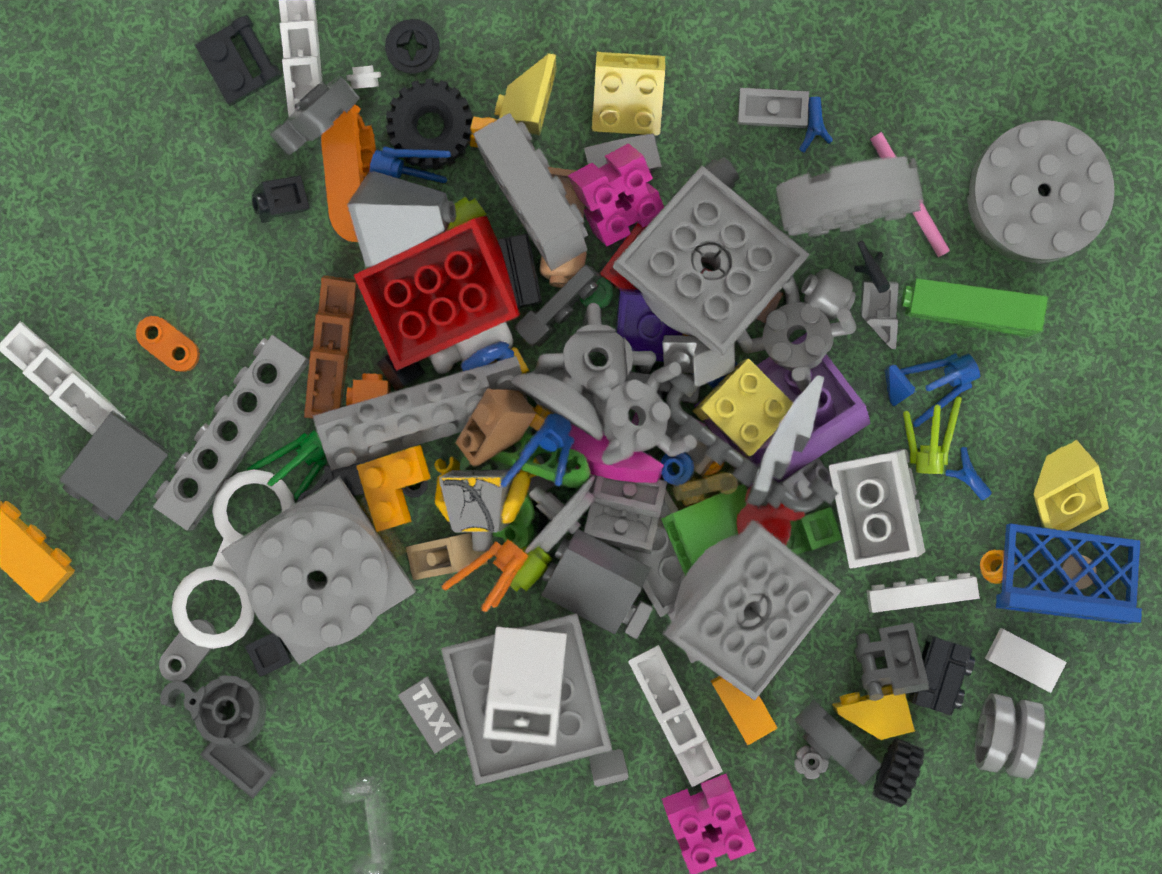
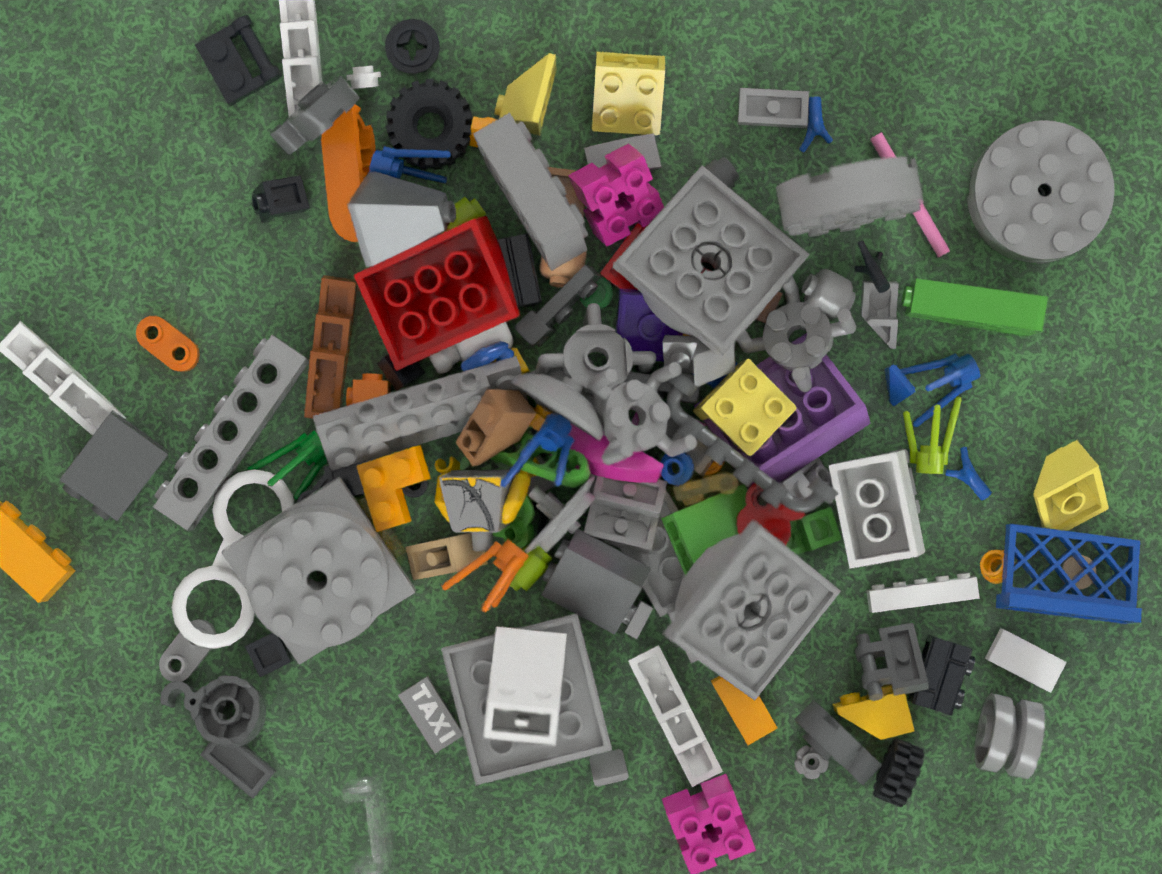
slope [746,375,824,506] -> none

